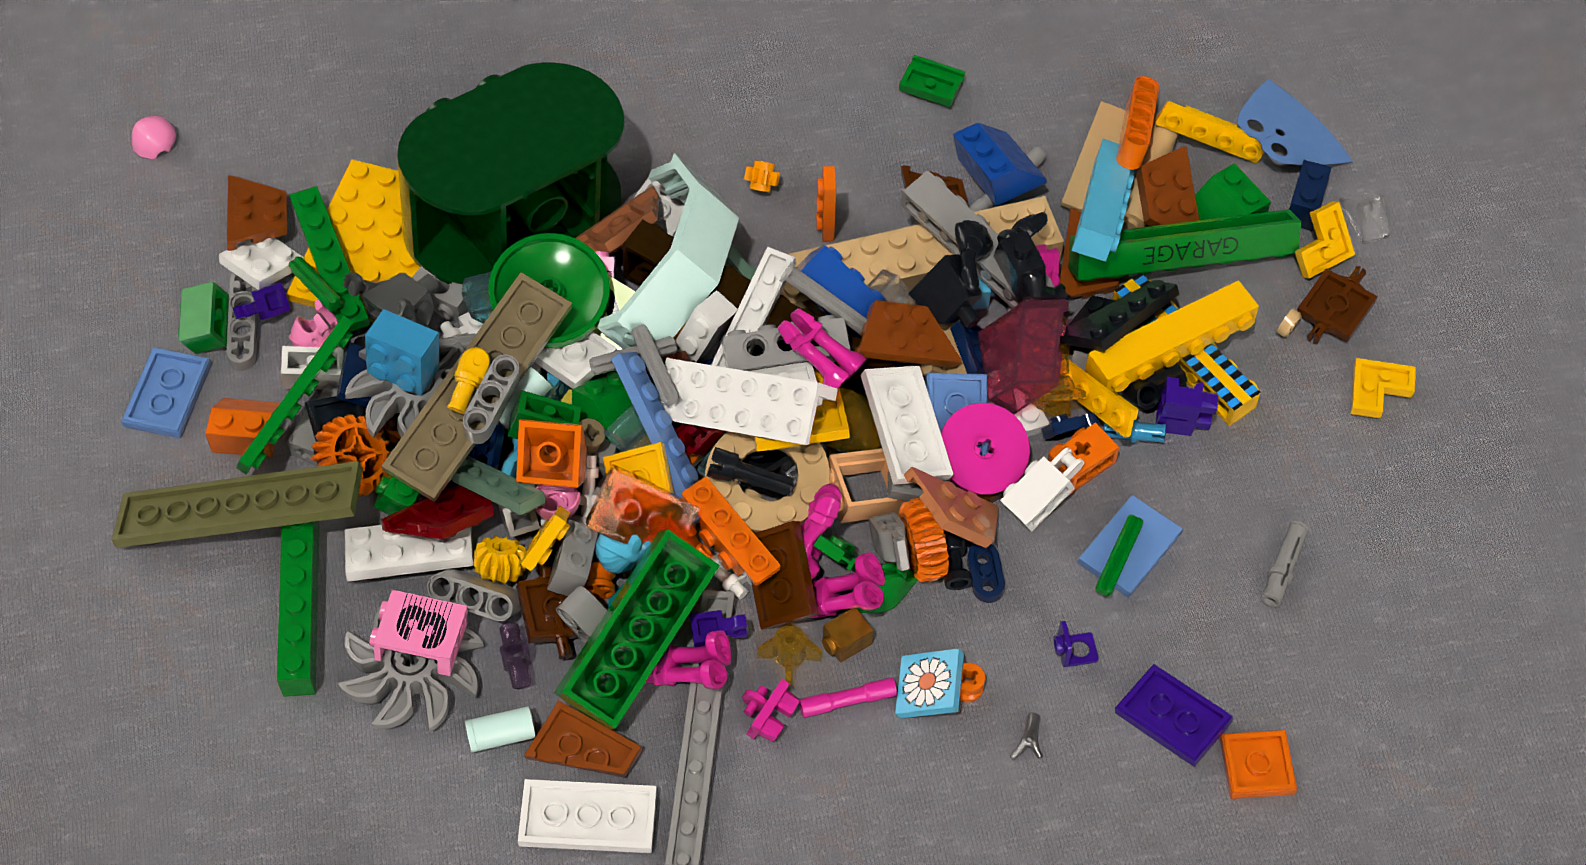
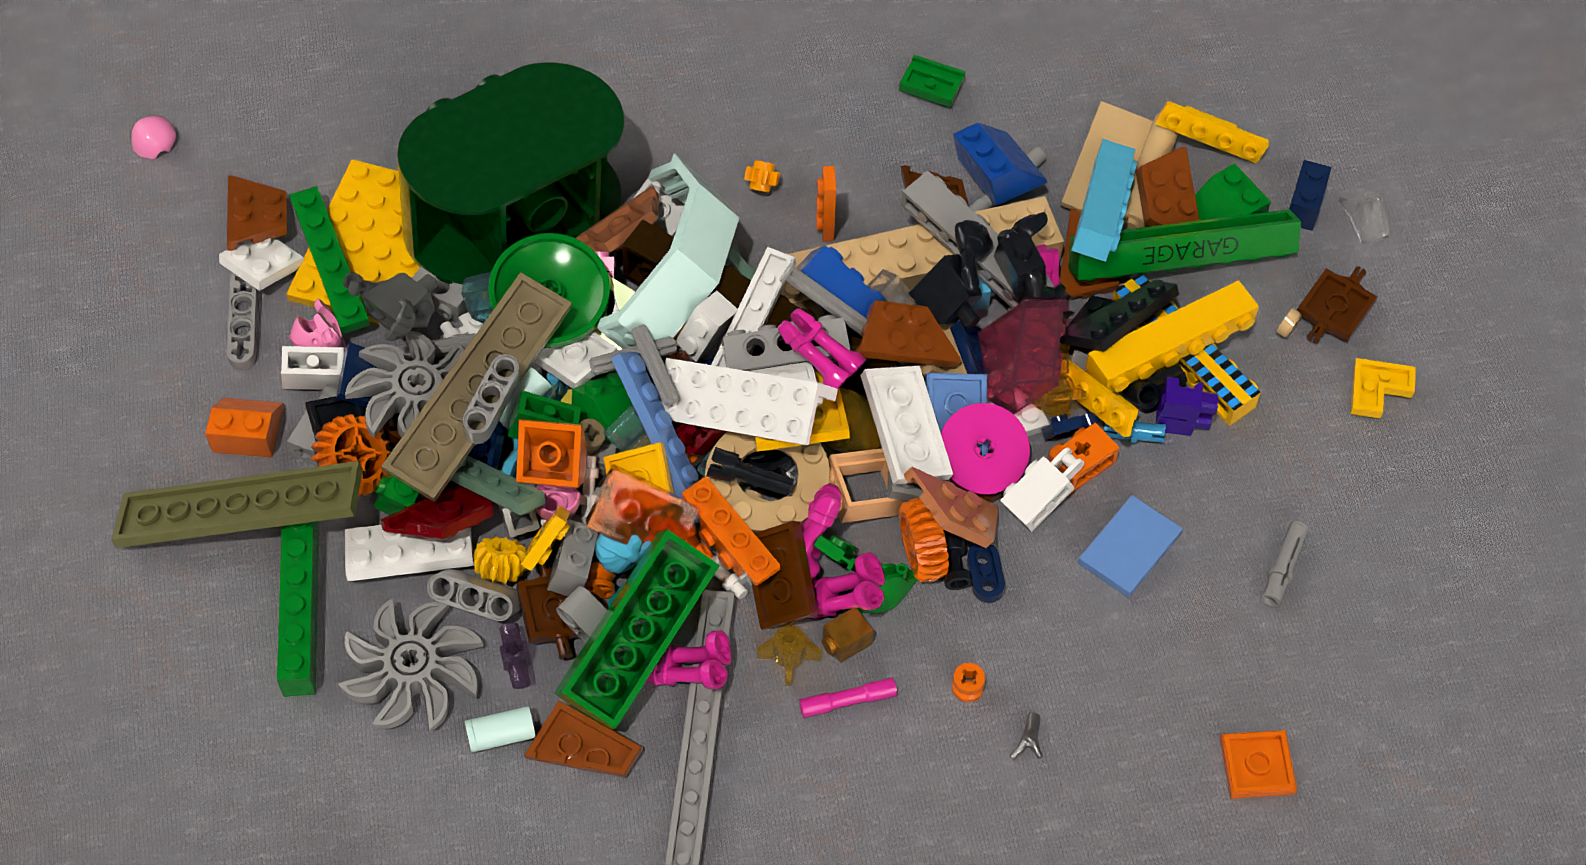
medium blue tile [121,347,211,439] -> none
brick [178,281,229,354] -> none
dark purple plate [233,282,291,320] -> none
green plate [236,315,354,475] -> none
green axle [289,257,343,312] -> none
dark azure brick [365,309,439,396] -> none
bright pink panel [370,590,467,676] -> none
yellow arm [447,347,491,414] -> none
white plate [518,779,657,853] -> none
dark purple plate [690,610,747,647] -> none
dark pink hips [742,679,800,742] -> none
light grey piece [868,512,910,571] -> none
tile [895,648,964,719] -> none
dark purple bracket [1053,621,1099,668] -> none
green axle [1095,515,1143,597] -> none
dark purple tile [1115,664,1233,767] -> none
orange beam [1116,76,1159,170] -> none
medium blue piece [1237,79,1353,165] -> none
yellow plate [1295,201,1355,279] -> none

